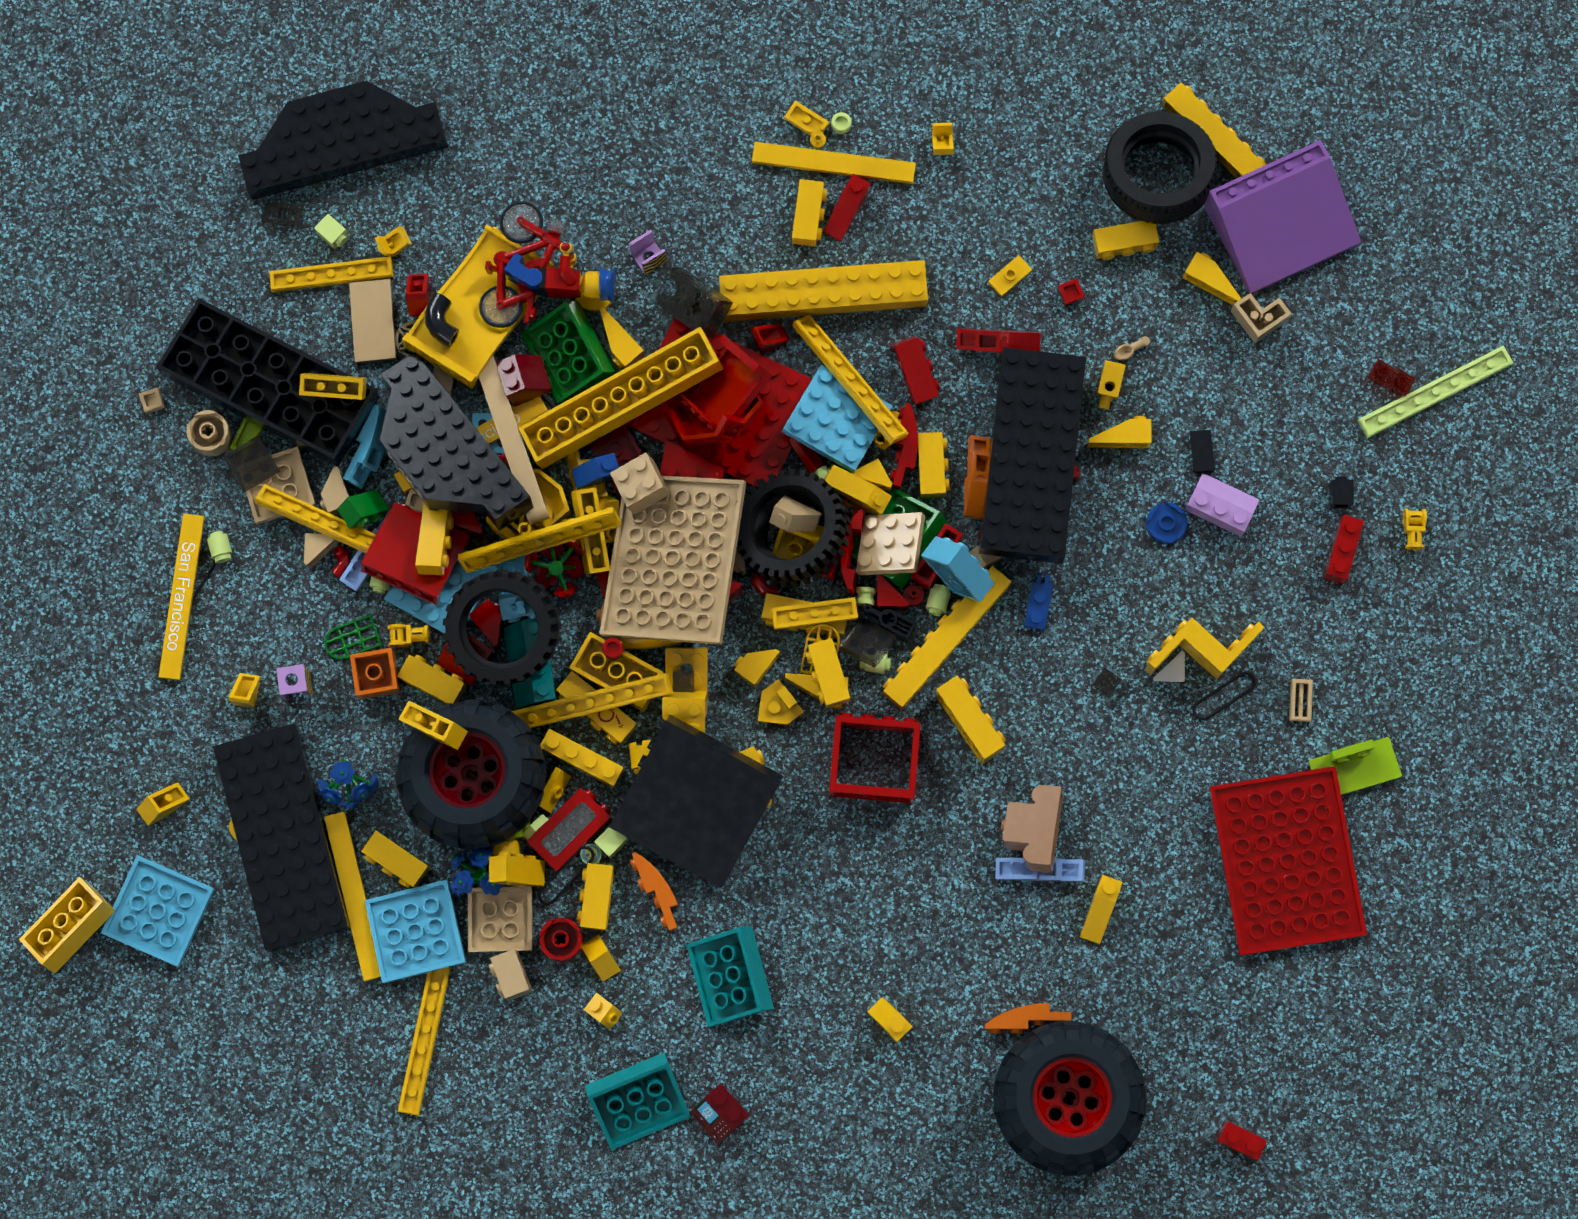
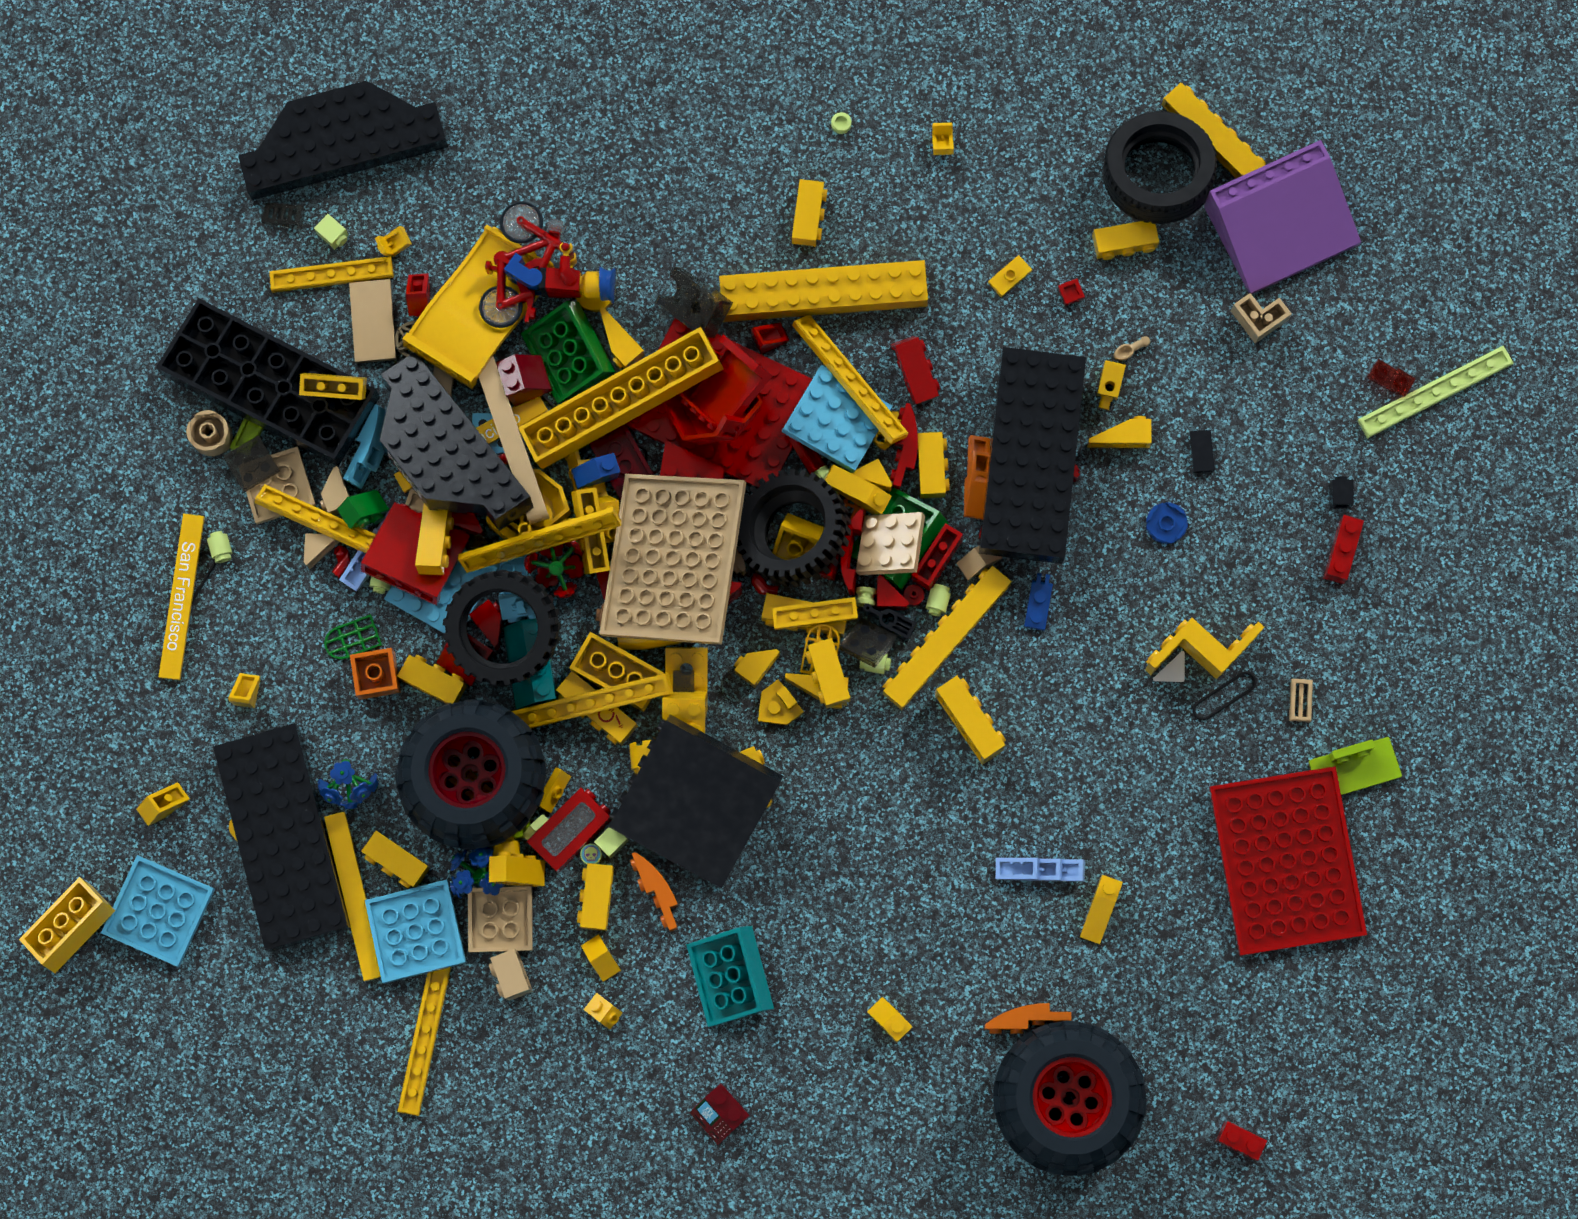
tan tile [139,387,166,414] -> none
lavender piece [276,664,313,701] -> none
yellow connector [388,624,430,648] -> none
yellow slope [398,701,468,750] -> none
black cylinder [425,293,459,347] -> none
black piece [538,846,595,905] -> none
red brick [539,918,584,962] -> none
yellow brick [540,729,625,789] -> none
teal slope [585,1052,691,1150] -> none
red tile [602,638,624,660] -> none
tan brick [610,453,670,515] -> none
lavender piece [629,230,668,275] -> none
yellow tile [752,142,916,184] -> none
tan slope [769,495,821,532] -> none
yellow hinge [784,100,829,148] -> none
red slope [823,174,871,242] -> none
red window [829,713,921,804] -> none
medium azure brick [921,536,995,603] -> none
red slope [956,328,1041,353] -> none
medium nougat brick [1001,785,1064,873] -> none
clear smoke tile [1092,668,1122,698] -> none
yellow slope [1183,252,1241,305] -> none
lavender slope [1185,473,1259,537] -> none
yellow connector [1402,508,1427,550] -> none

